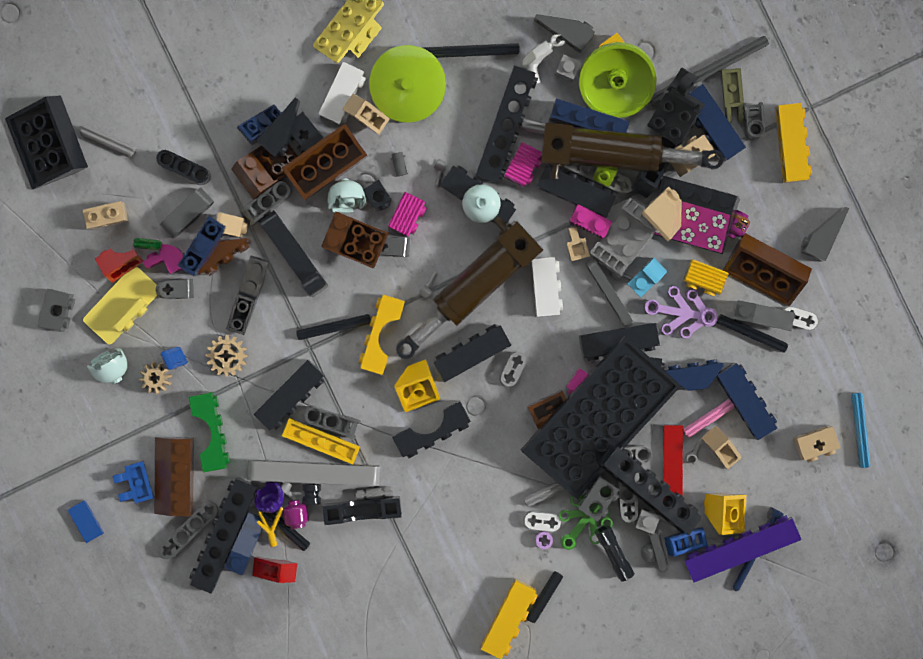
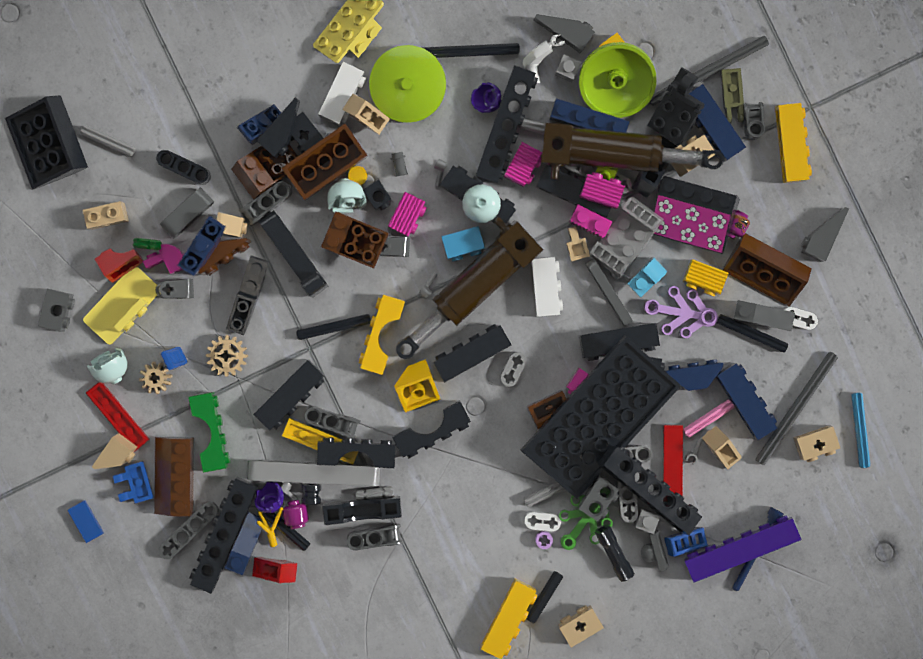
tan slope [642,187,682,242] -> none
yellow slope [704,493,747,535] -> none
none -> red tile [86,382,150,452]
none -> tan slope [92,433,137,469]
none -> black arch [317,437,396,468]
none -> dark grey piece [347,524,403,551]
none -> yellow tile [348,166,368,185]
none -> dark azure brick [441,226,485,262]
none -> dark purple hair [470,82,502,113]
none -> tan brick [558,605,604,648]
none -> dark pink brick [580,172,625,209]
none -> dark grey axle [756,352,838,465]

